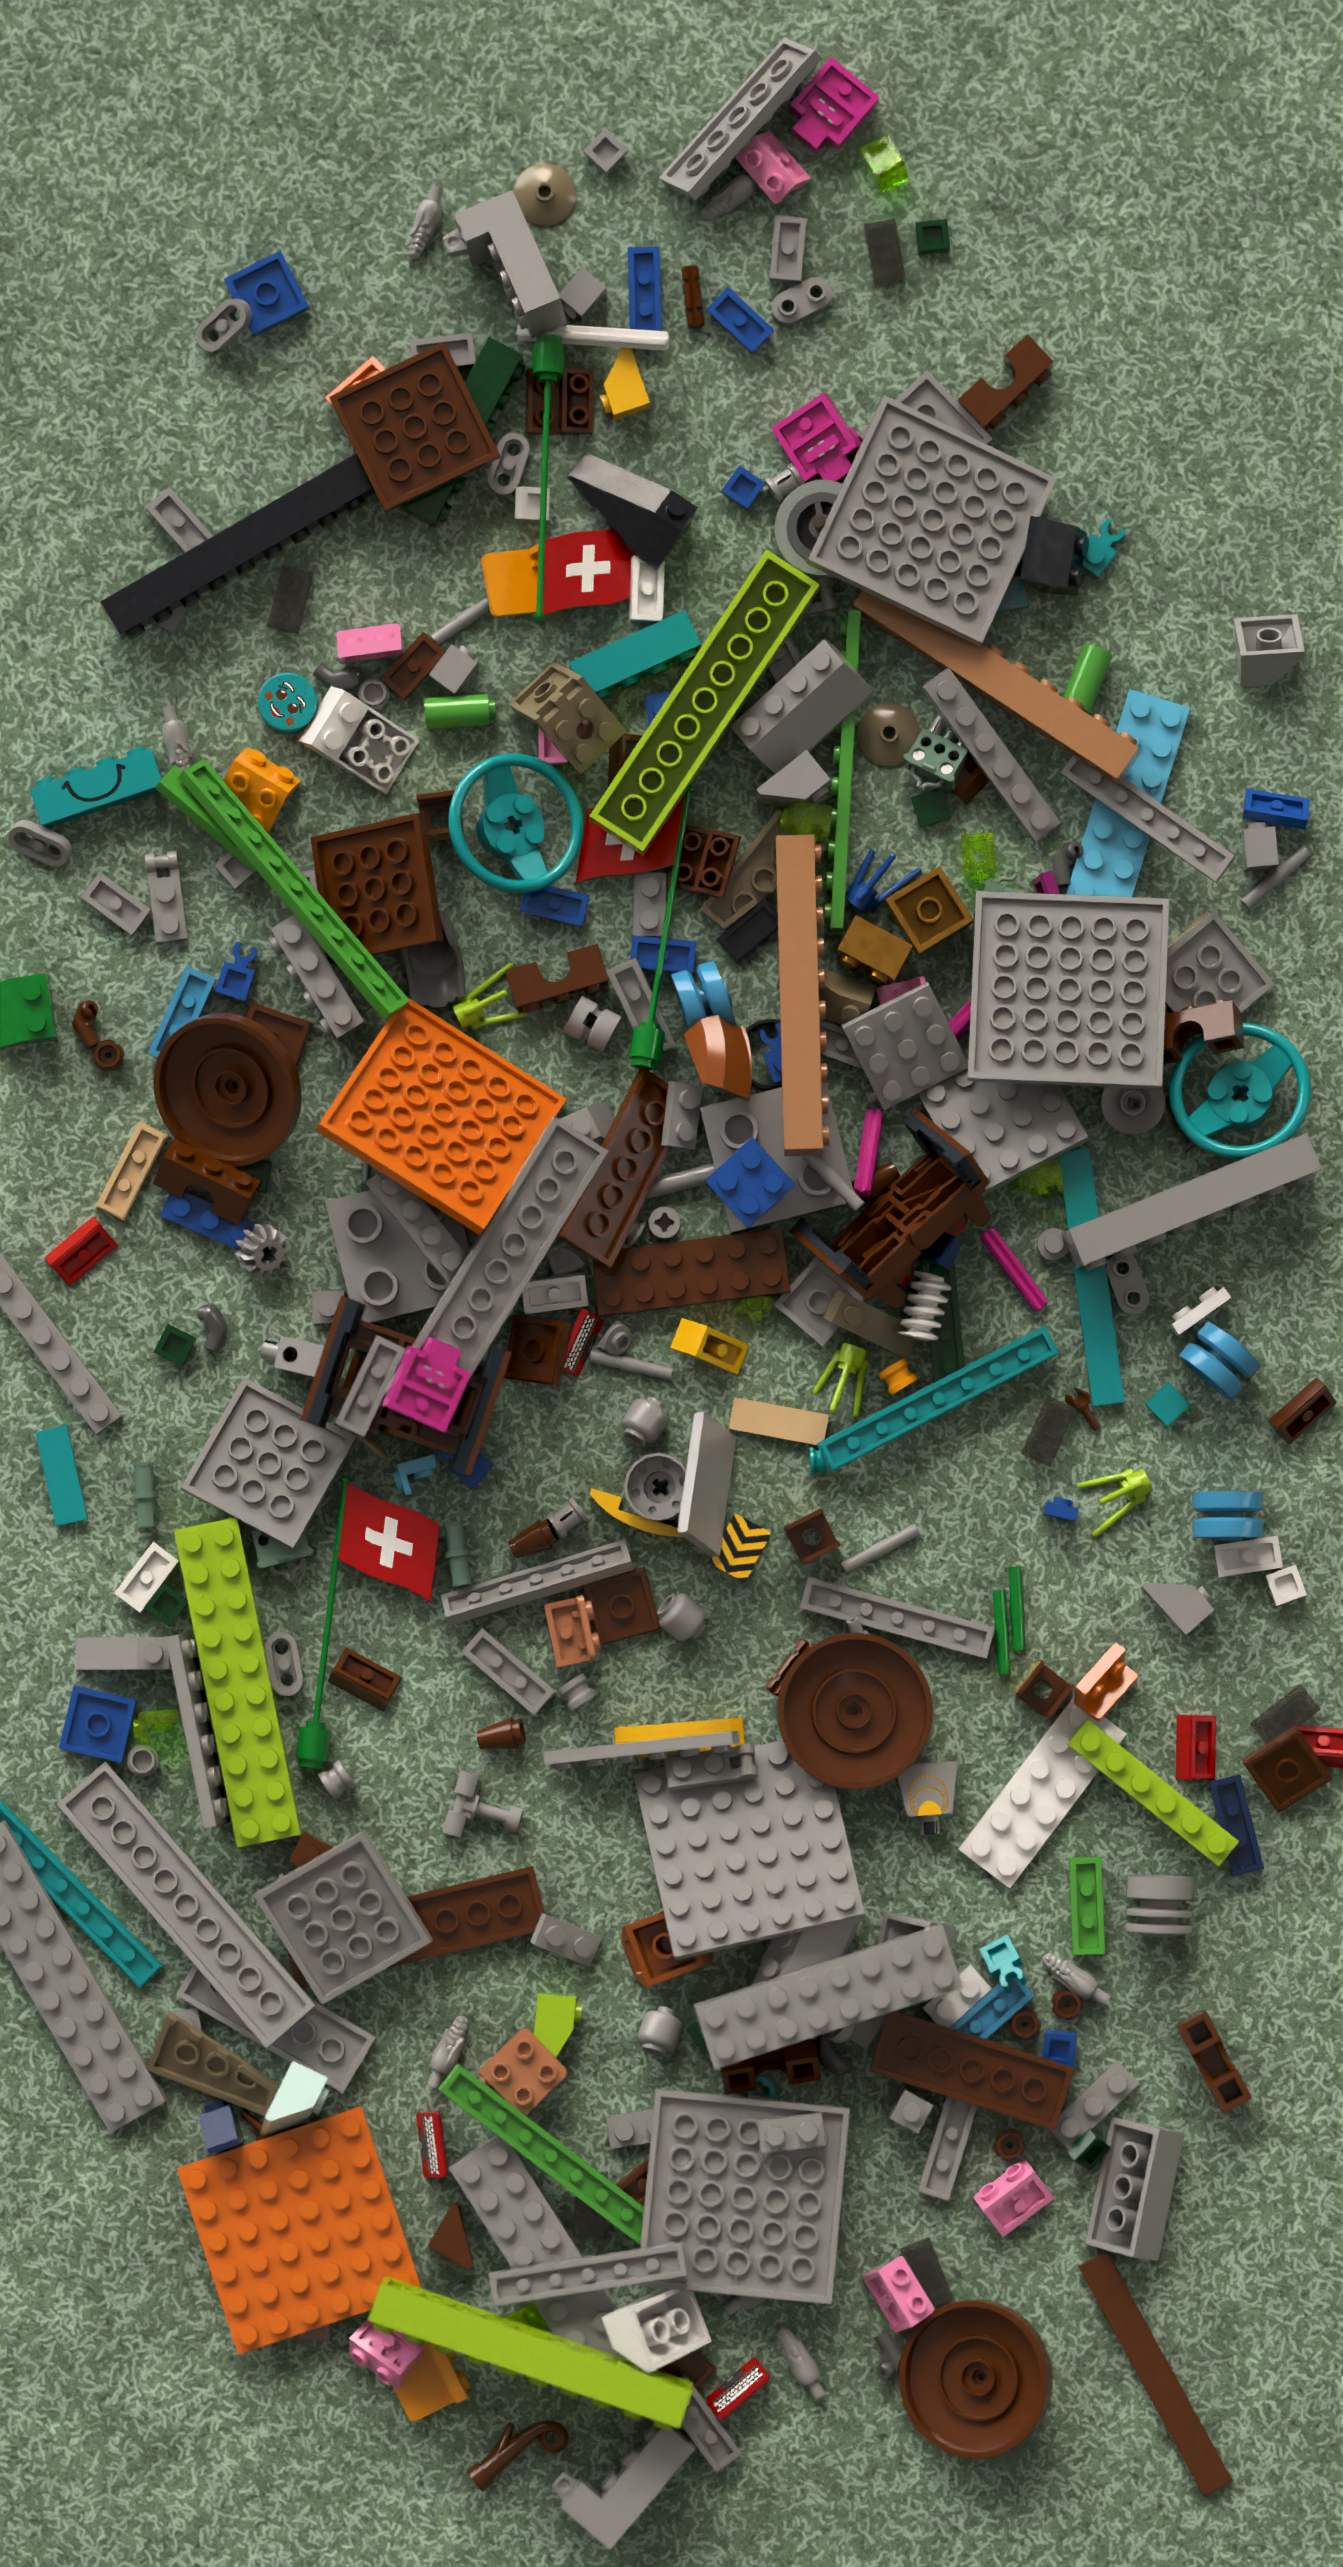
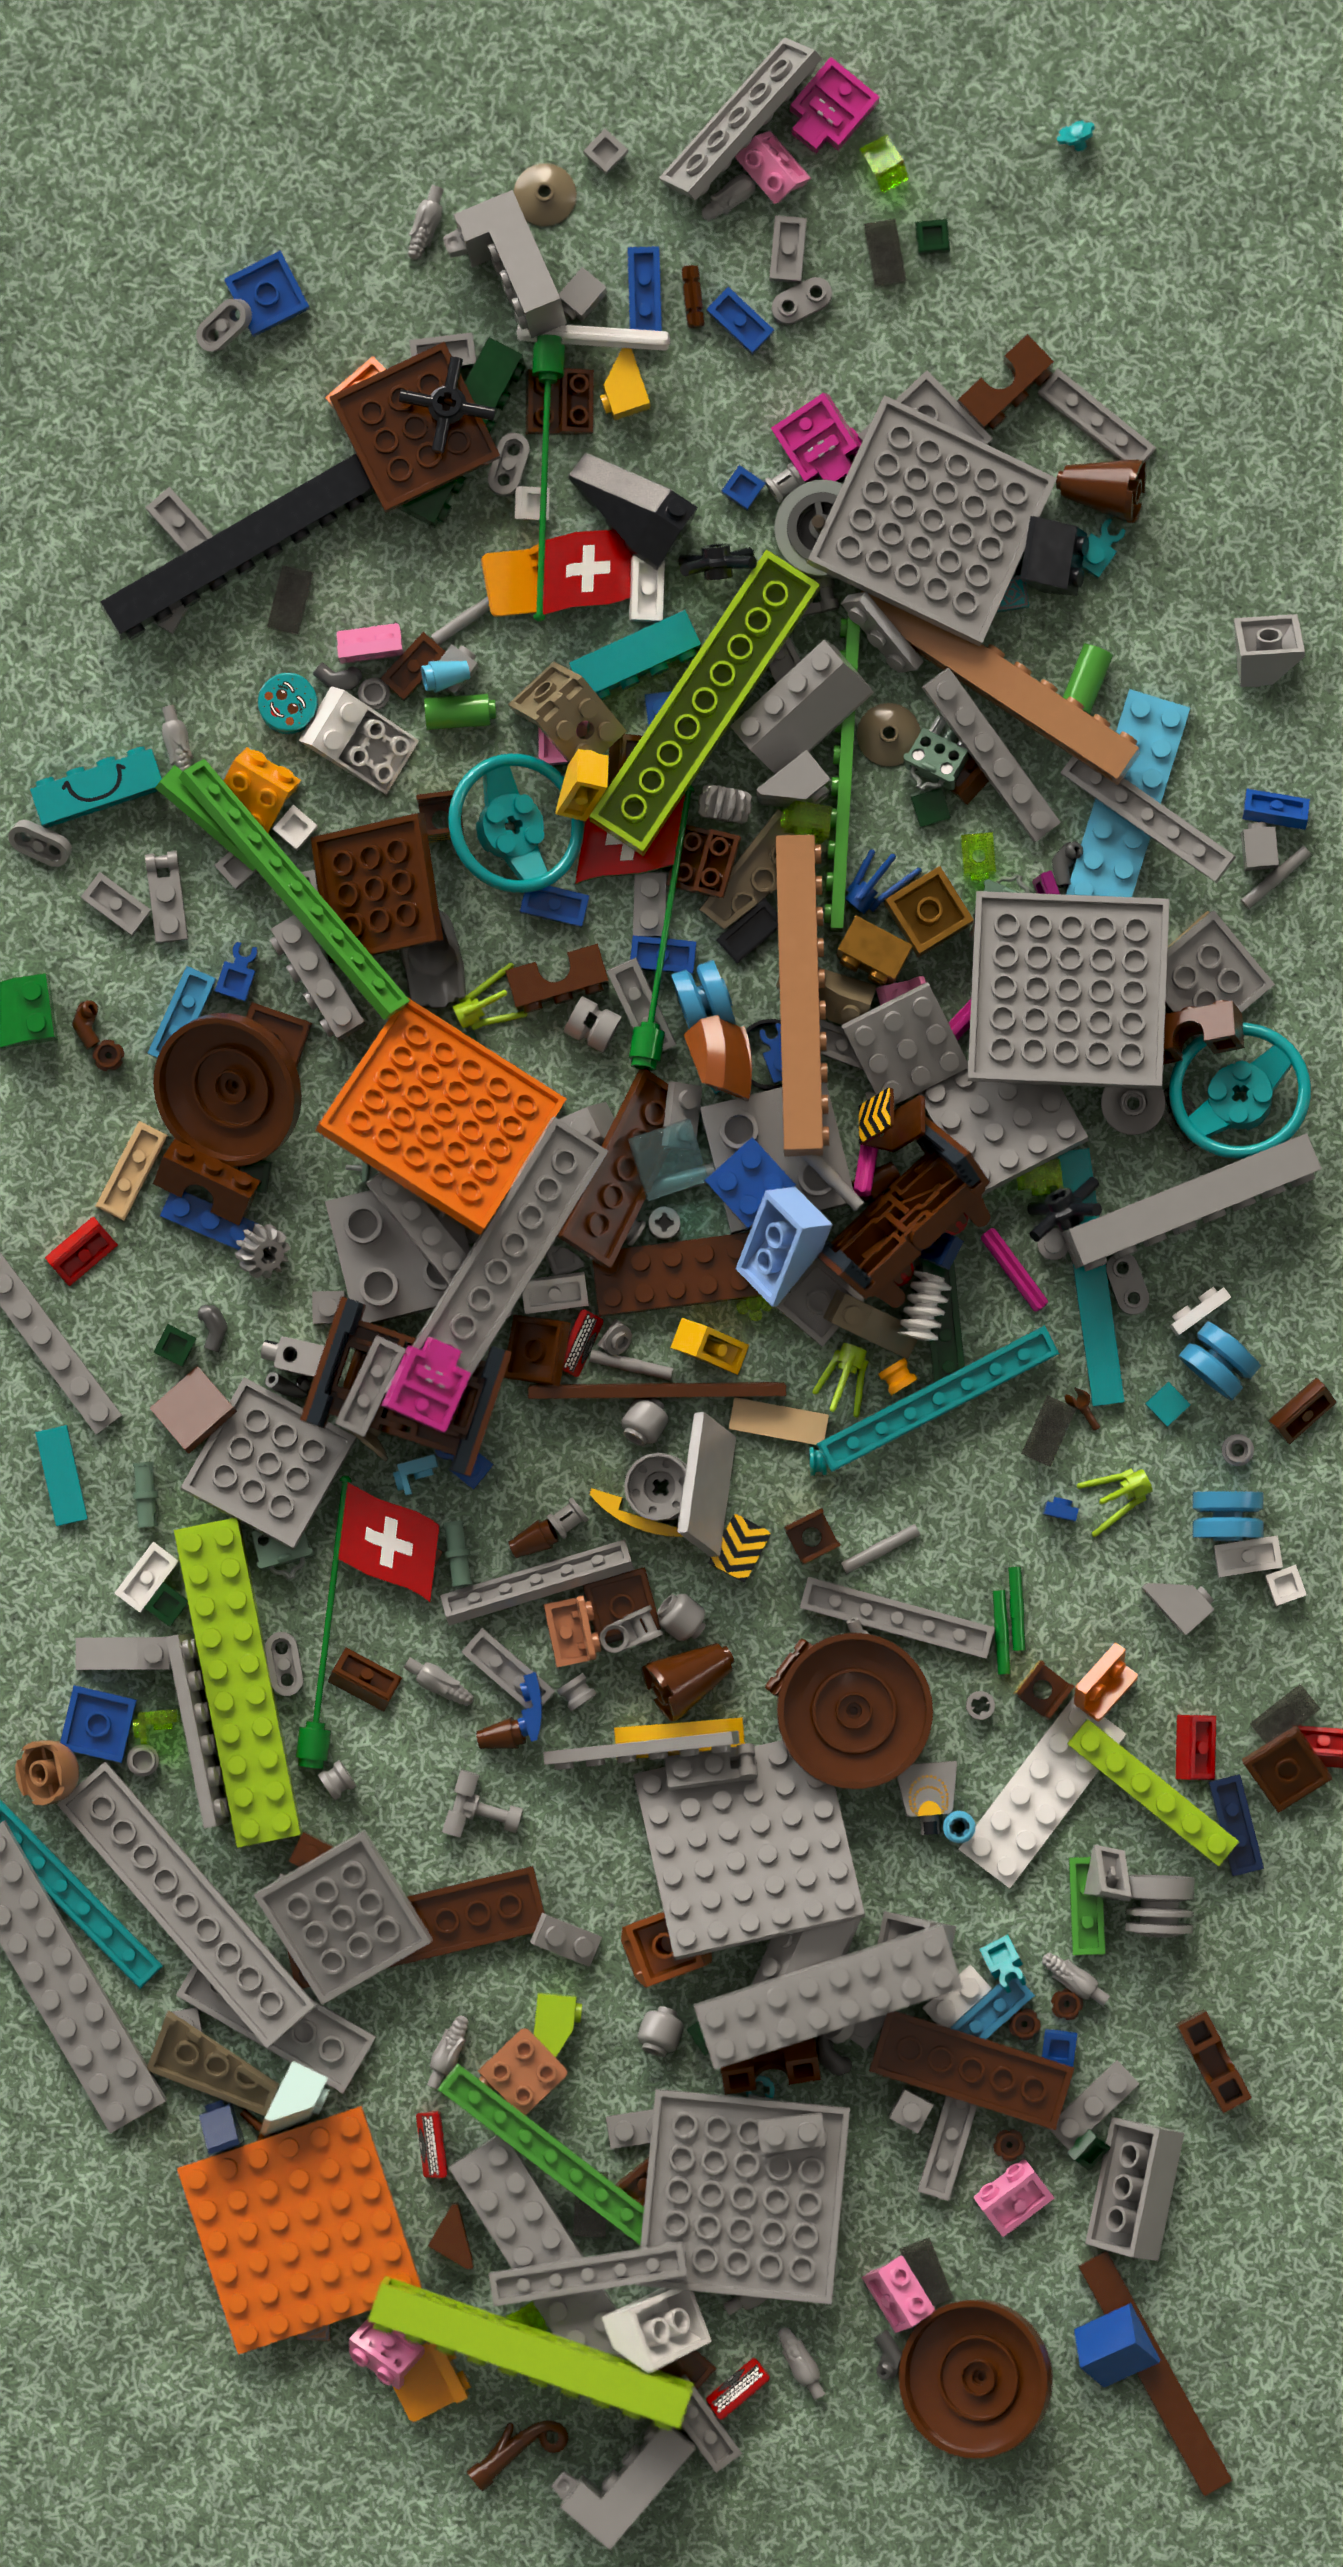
none -> medium nougat cylinder [15,1740,79,1805]
none -> tile [150,1366,237,1454]
none -> dark grey arm [265,1372,312,1399]
none -> white plate [273,805,318,851]
none -> black bar [399,356,496,453]
none -> light grey piece [403,1657,473,1706]
none -> medium azure cone [421,660,470,693]
none -> blue slope [517,1672,542,1741]
none -> reddish brown tile [528,1382,786,1399]
none -> yellow slope [556,749,609,821]
none -> light grey piece [599,1605,663,1654]
none -> clear light blue tile [628,1119,708,1201]
none -> reddish brown cone [641,1643,735,1722]
none -> black bar [678,543,757,580]
none -> light grey gear [698,785,752,824]
none -> light blue slope [736,1187,832,1307]
none -> light grey plate [841,592,924,673]
none -> reddish brown piece [859,1087,925,1153]
none -> medium azure cone [943,1811,975,1843]
none -> light grey bush [966,1691,995,1720]
none -> black bar [1027,1177,1102,1242]
none -> light grey tile [1037,368,1156,463]
none -> reddish brown cone [1056,459,1146,523]
none -> teal plant [1057,121,1095,152]
none -> blue slope [1074,2303,1161,2388]
none -> light grey slope [1084,1845,1132,1901]
none -> light grey plate [1221,1434,1254,1466]

